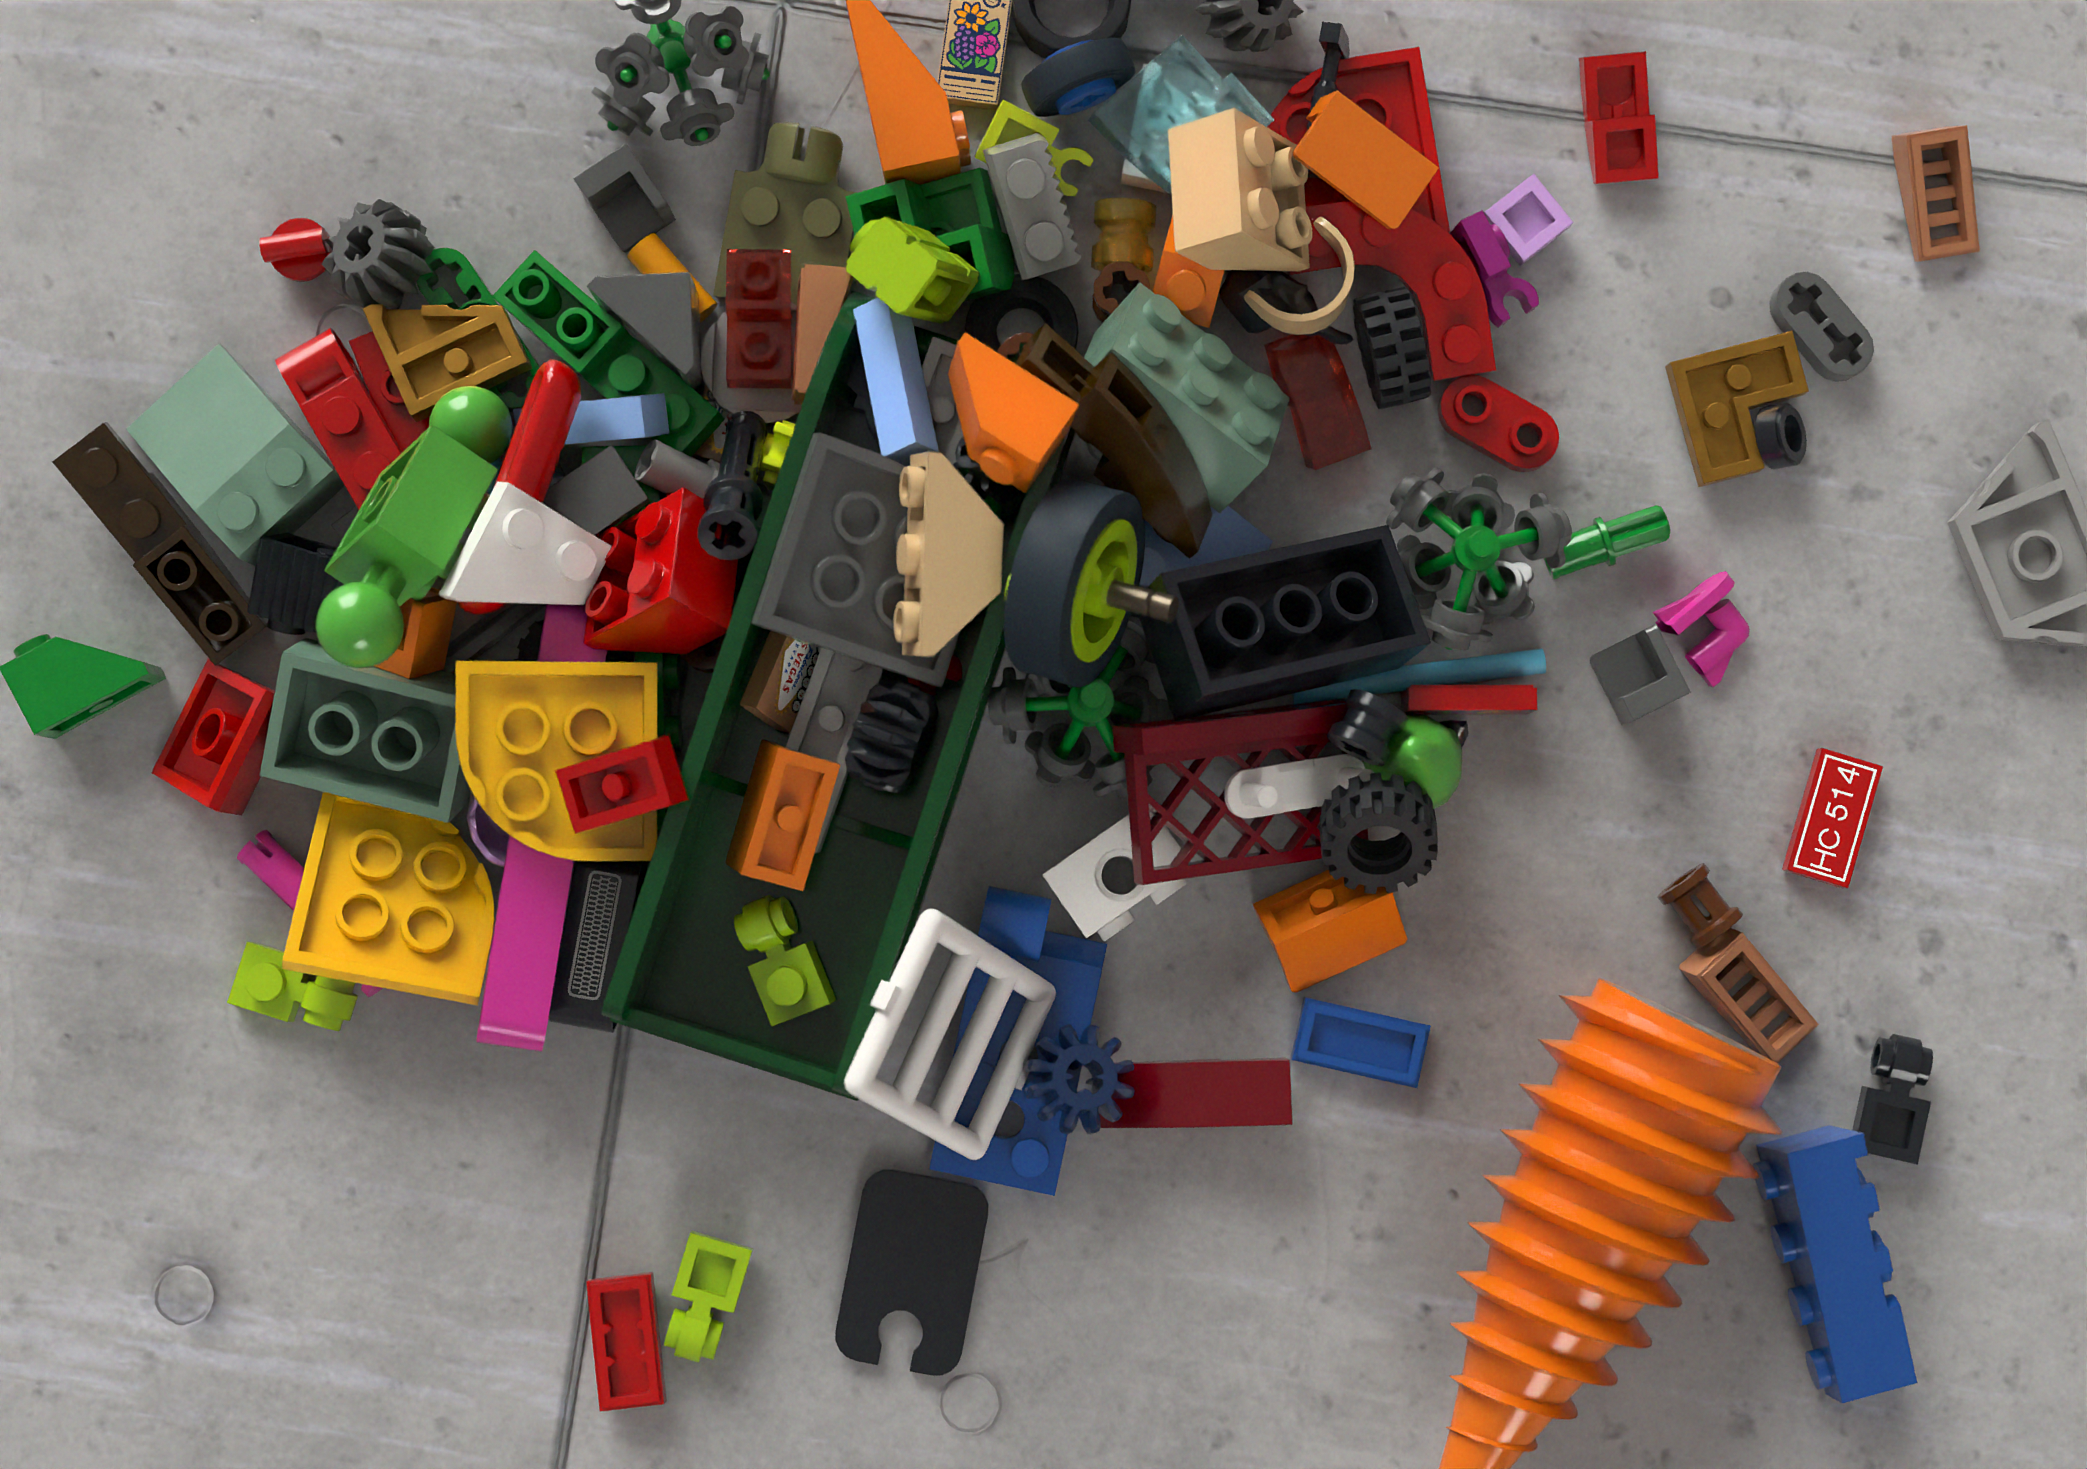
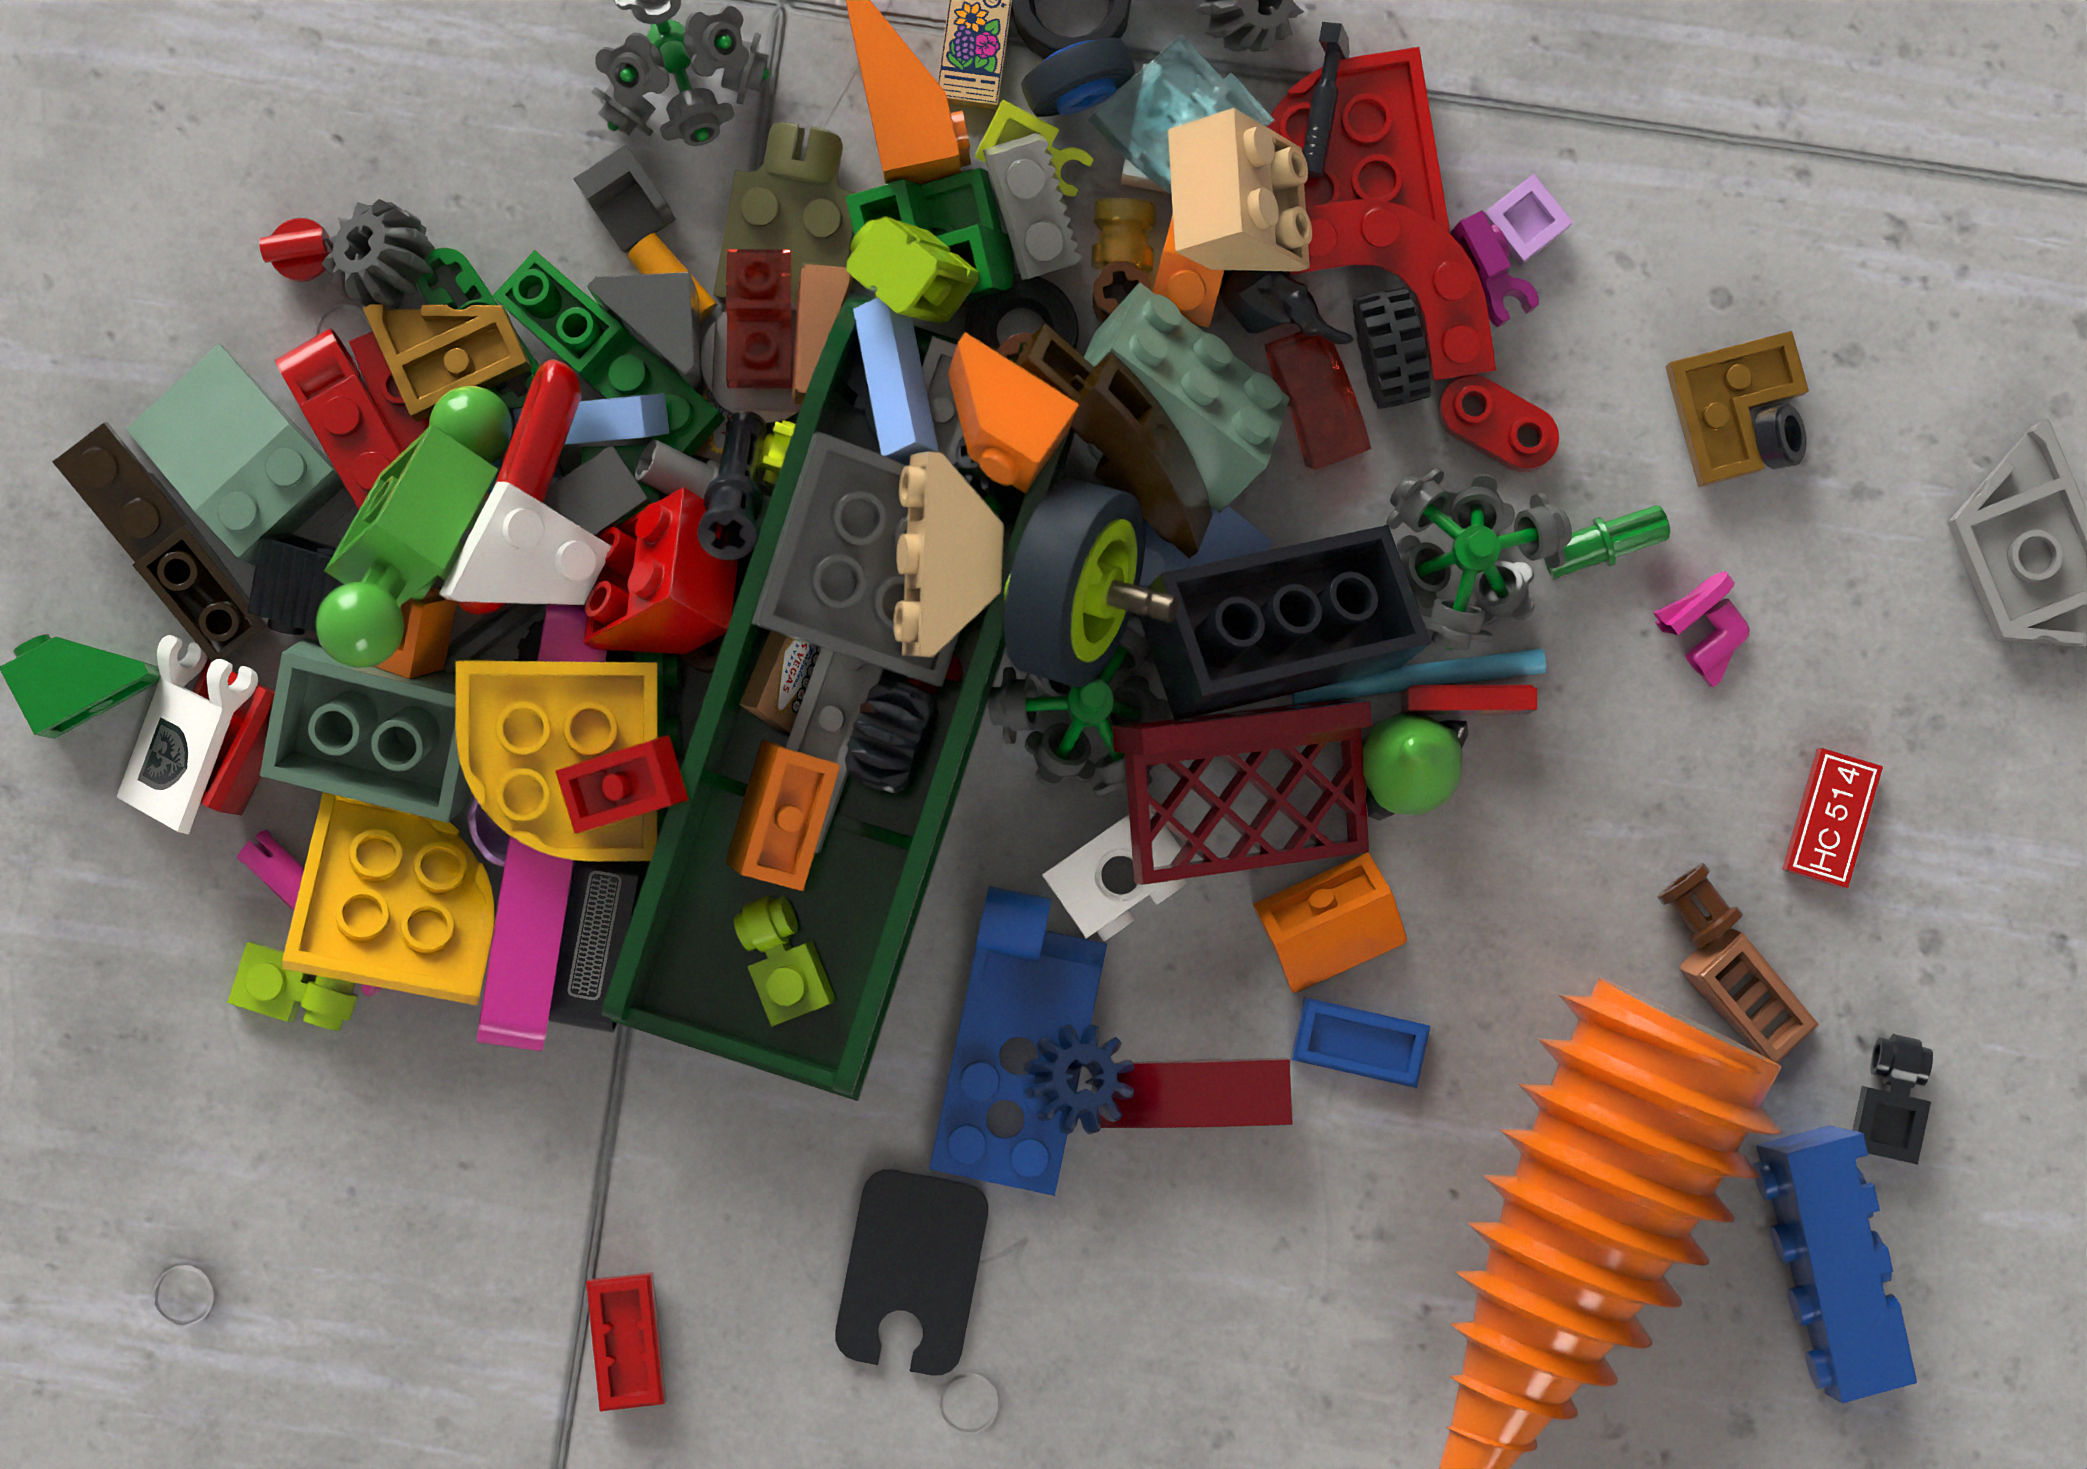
lime plate [664,1231,753,1363] -> none
white bar [845,909,1056,1160] -> none
white piece [1224,754,1374,818] -> none
tan helmet [1244,217,1355,335] -> none
orange panel [1293,90,1439,229] -> none
black tyre [1320,772,1438,894] -> none
black wheel [1327,689,1408,766] -> none
red slope [1579,51,1659,184] -> none
dark grey panel [1590,624,1691,725] -> none
dark grey beam [1769,272,1874,382] -> none
nougat slope [1891,125,1980,262] -> none
none -> white flag [117,635,258,835]

